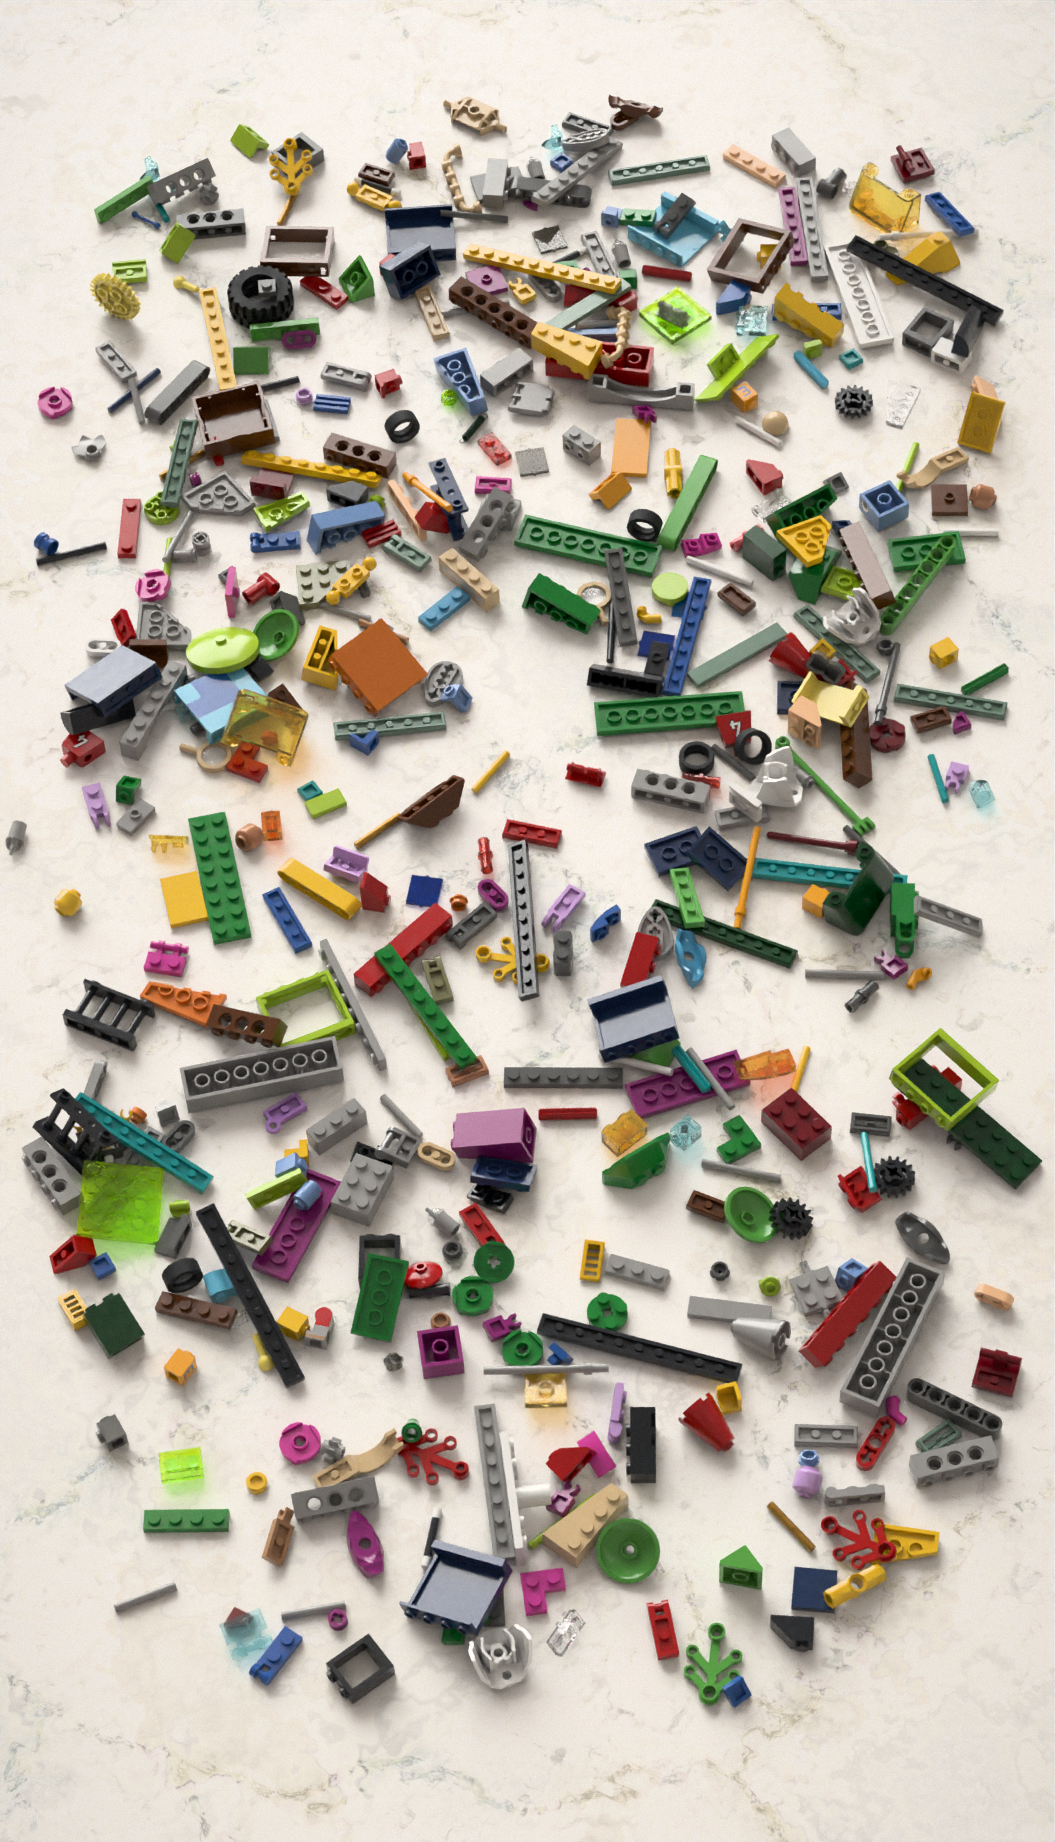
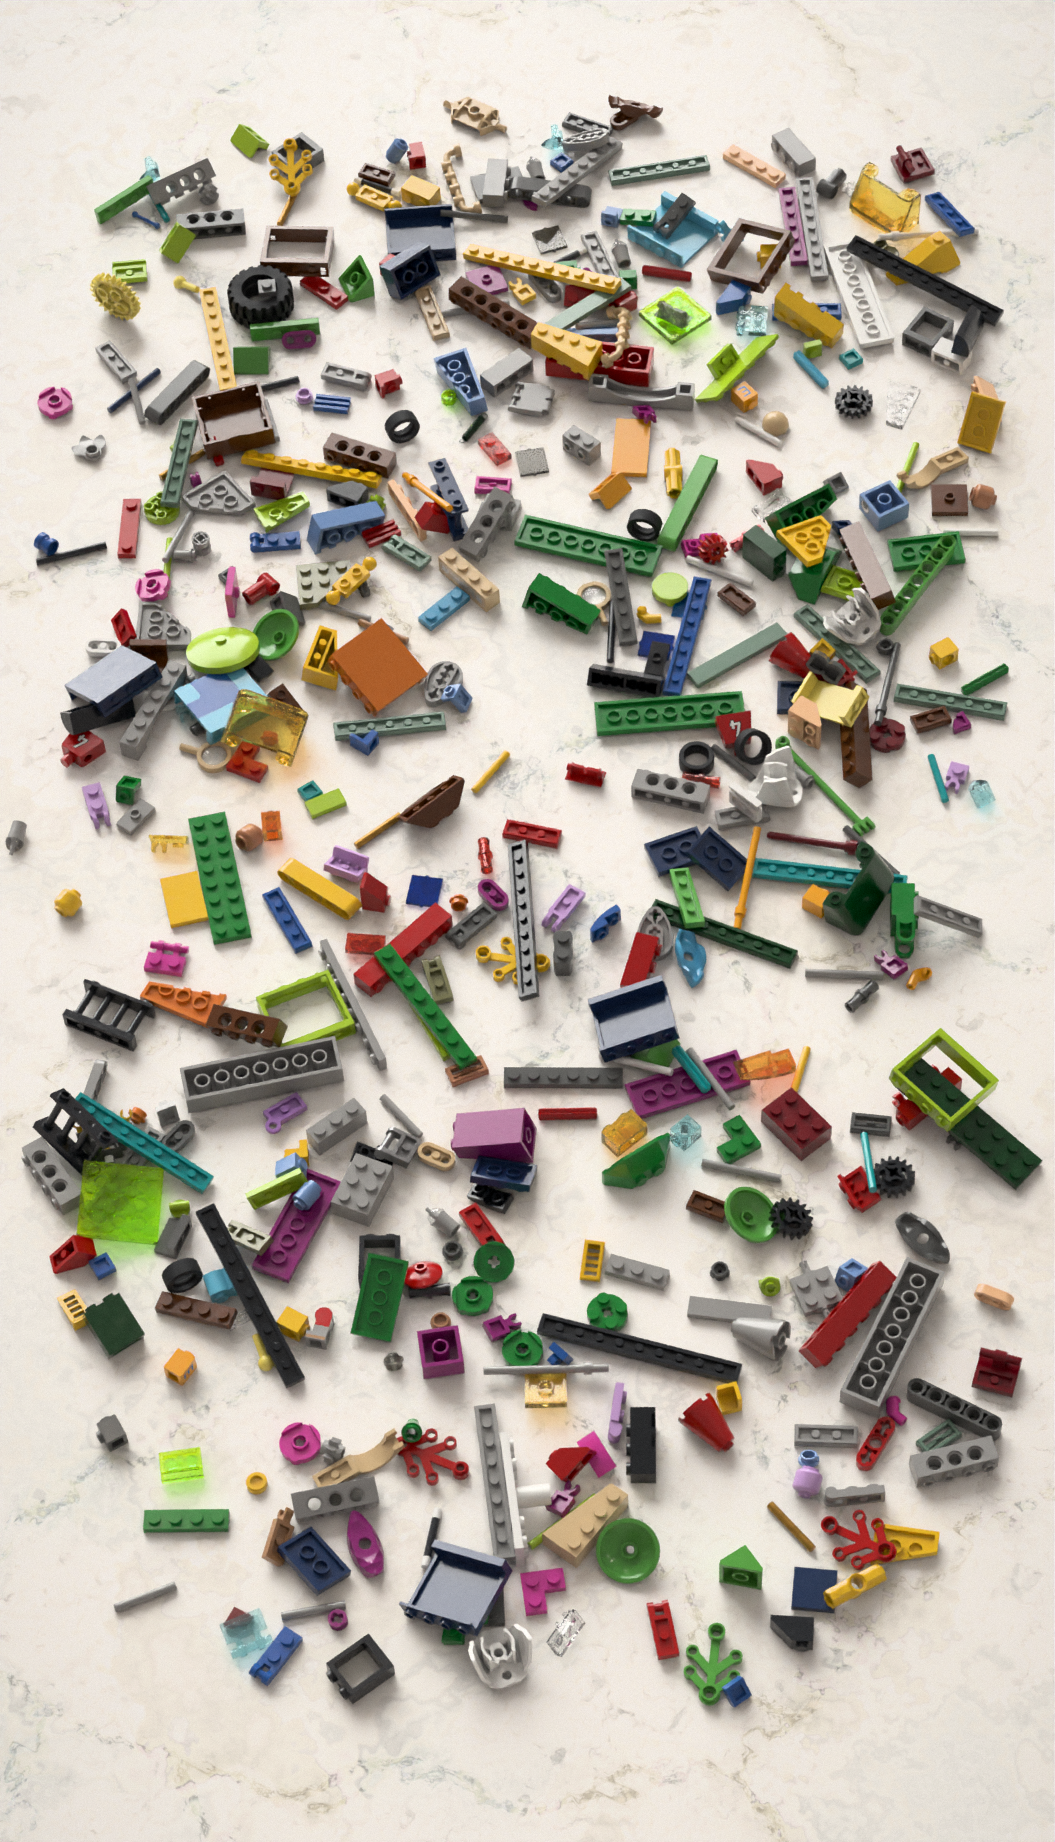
none -> dark blue plate [277,1527,351,1596]
none -> clear red plate [345,933,386,955]
none -> yellow brick [401,175,441,206]
none -> red gear [697,533,729,565]

